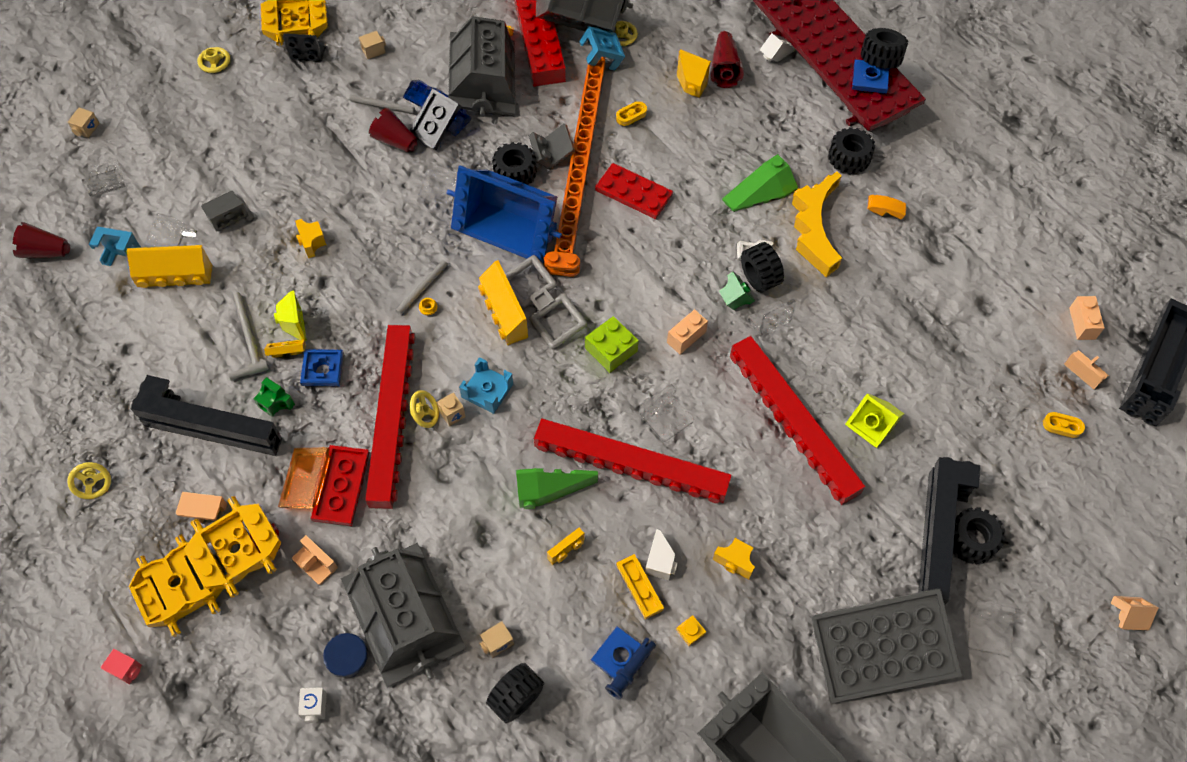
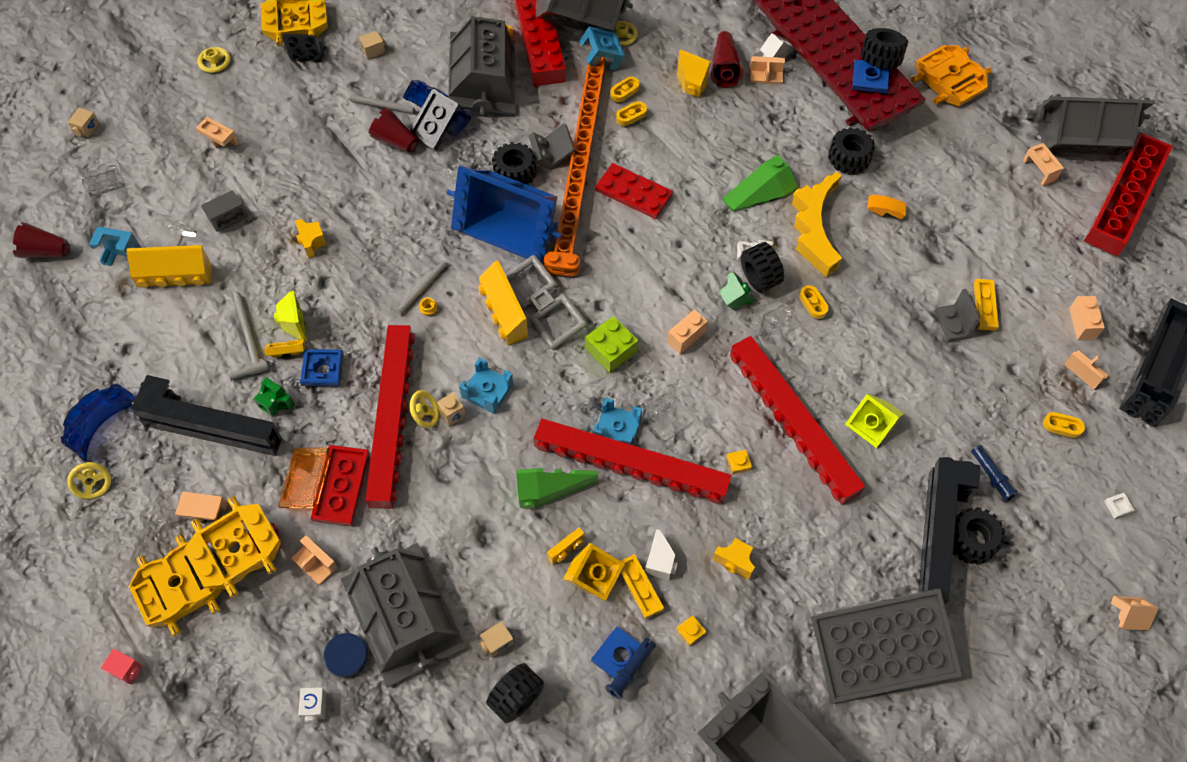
none -> clear blue windscreen [61,384,135,462]
none -> light nougat panel [196,117,239,148]
none -> yellow slope [563,543,625,601]
none -> dark azure panel [593,397,643,445]
none -> yellow plate [610,76,639,102]
none -> yellow plate [726,450,752,474]
none -> light nougat panel [750,56,785,84]
none -> yellow plate [799,285,828,319]
none -> light orange piece [910,45,992,107]
none -> dark grey bracket [935,289,980,343]
none -> dark blue pin [971,445,1019,502]
none -> yellow plate [973,279,999,331]
none -> light nougat panel [1023,143,1064,186]
none -> dark grey piece [1026,94,1155,155]
none -> red brick [1084,132,1173,257]
none -> white tile [1104,493,1135,519]

